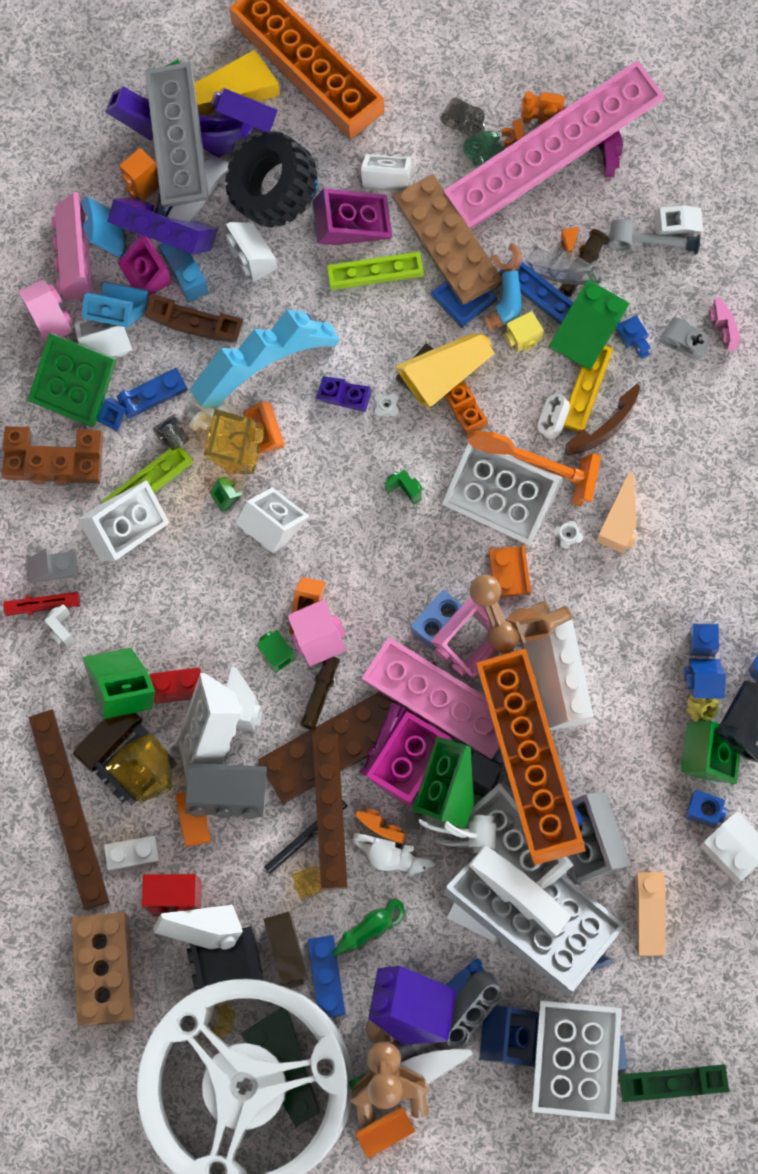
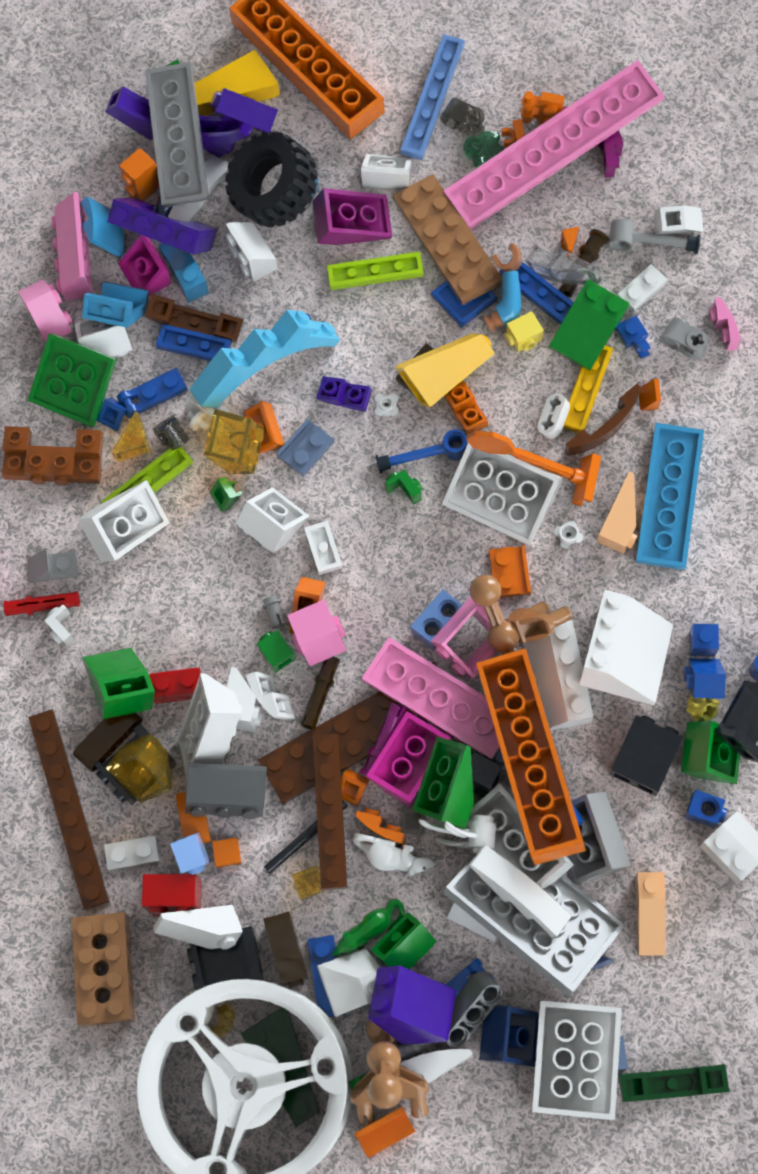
none -> clear yellow slope [112,412,152,462]
none -> blue plate [156,324,232,361]
none -> light blue brick [170,832,210,875]
none -> orange tile [212,837,242,868]
none -> white slope [246,671,295,721]
none -> light grey pin [262,595,287,629]
none -> sand blue plate [276,419,334,477]
none -> white plate [304,521,343,575]
none -> white slope [317,949,381,1017]
none -> orange slope [341,769,370,806]
none -> green brick [371,912,437,970]
none -> blue piece [375,429,468,474]
none -> medium blue plate [400,34,465,160]
none -> white slope [579,590,673,705]
none -> black panel [609,715,683,796]
none -> white plate [617,264,668,313]
none -> dark azure plate [635,423,704,570]
none -> orange slope [639,378,661,411]

